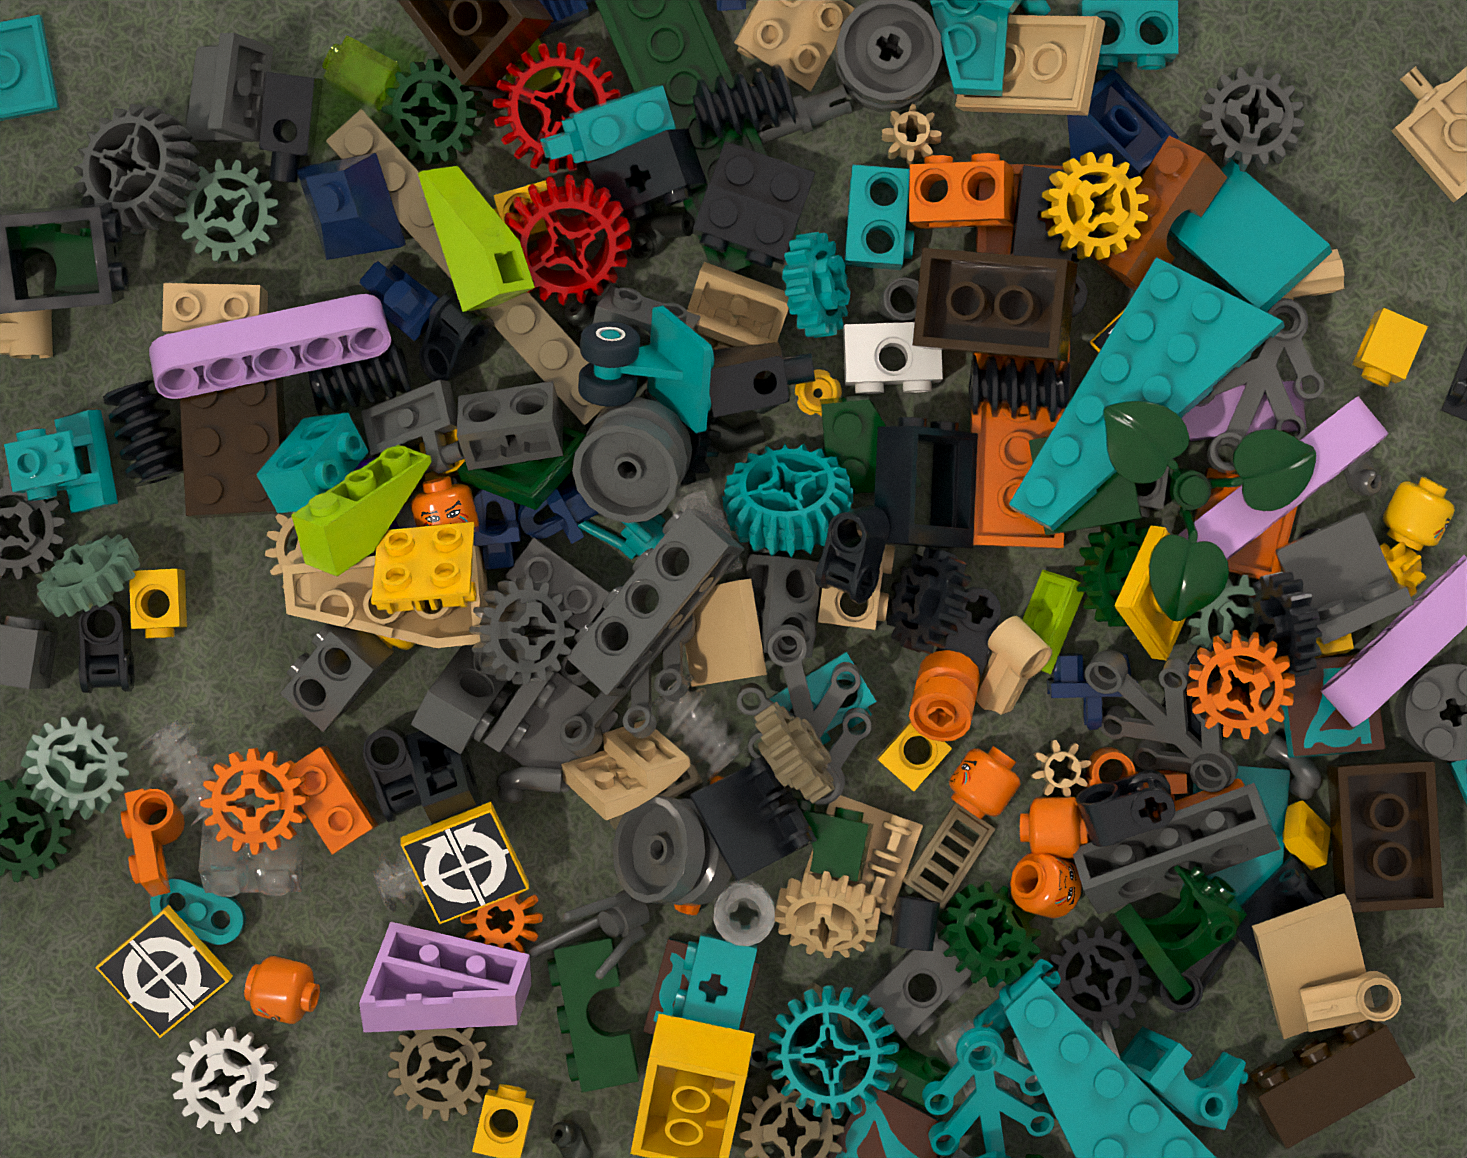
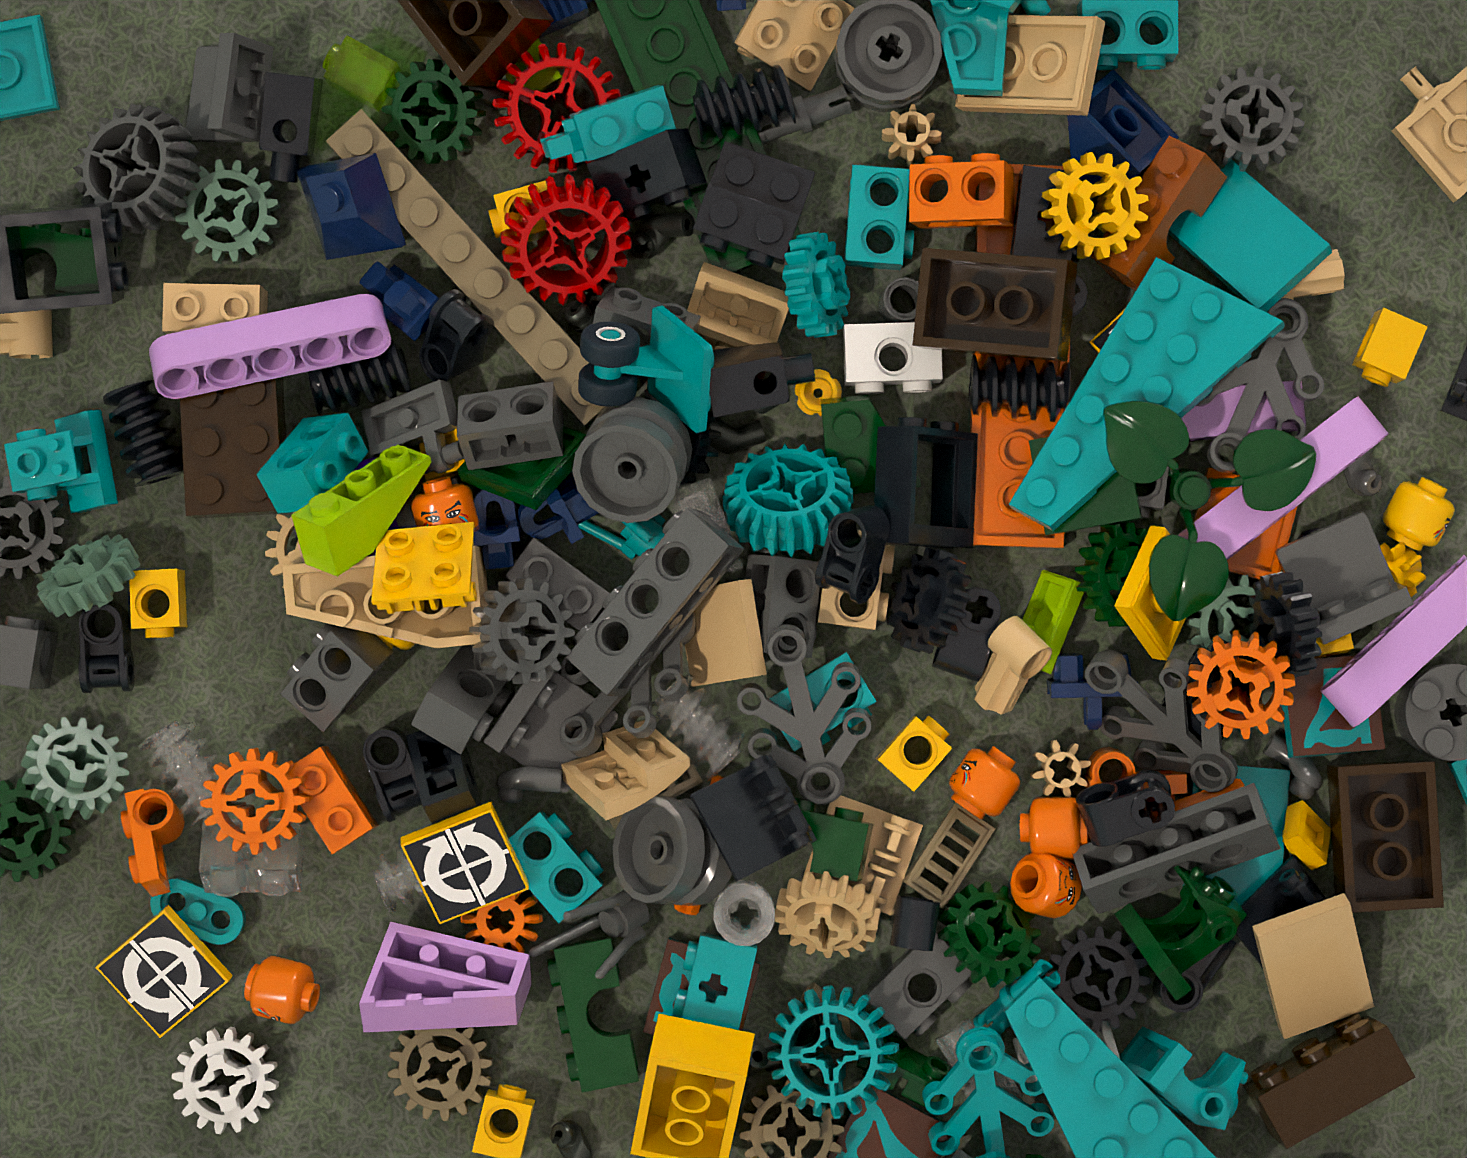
lime slope [417,166,535,312] -> none
dark tan gear [754,702,835,804] -> none
orange wheel [909,650,980,742] -> none
tan piece [1299,971,1401,1032] -> none
none -> teal brick [509,810,604,923]

